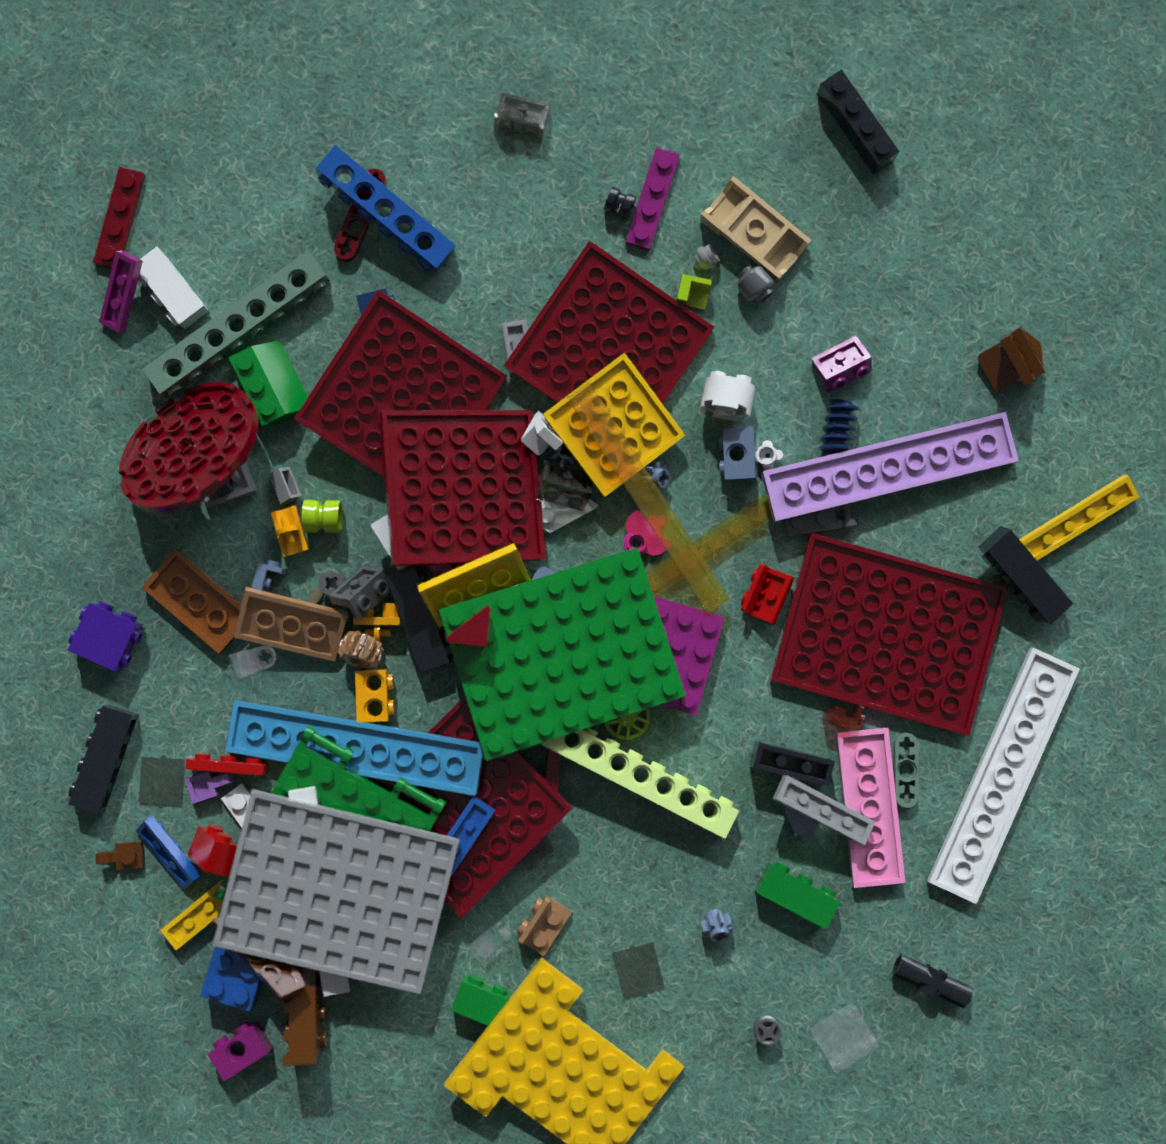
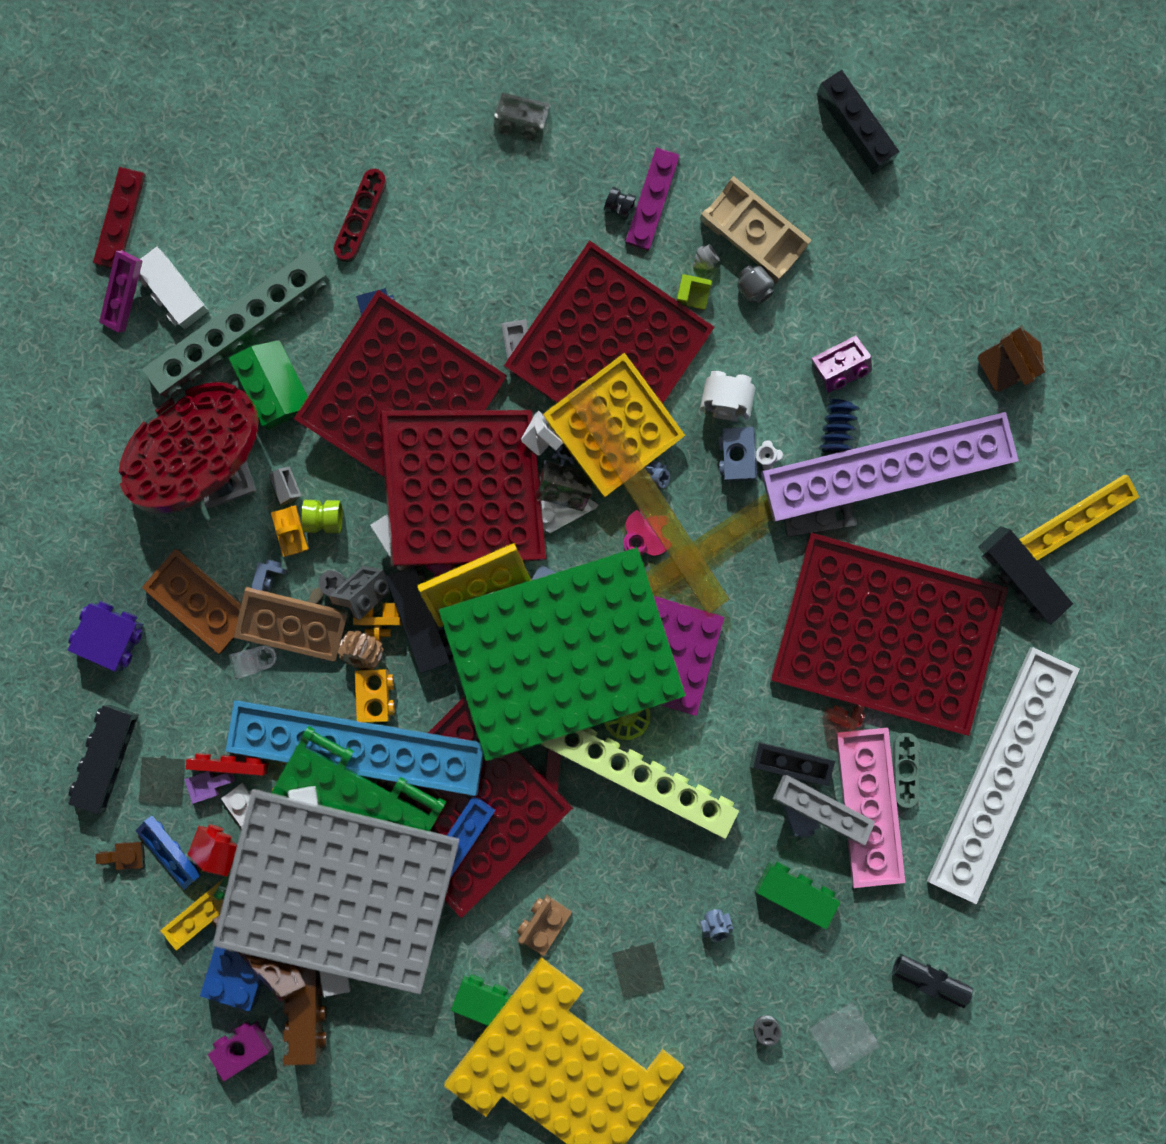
blue brick [316,145,456,273] -> none
dark red slope [445,605,491,648] -> none
red bracket [741,563,795,625] -> none

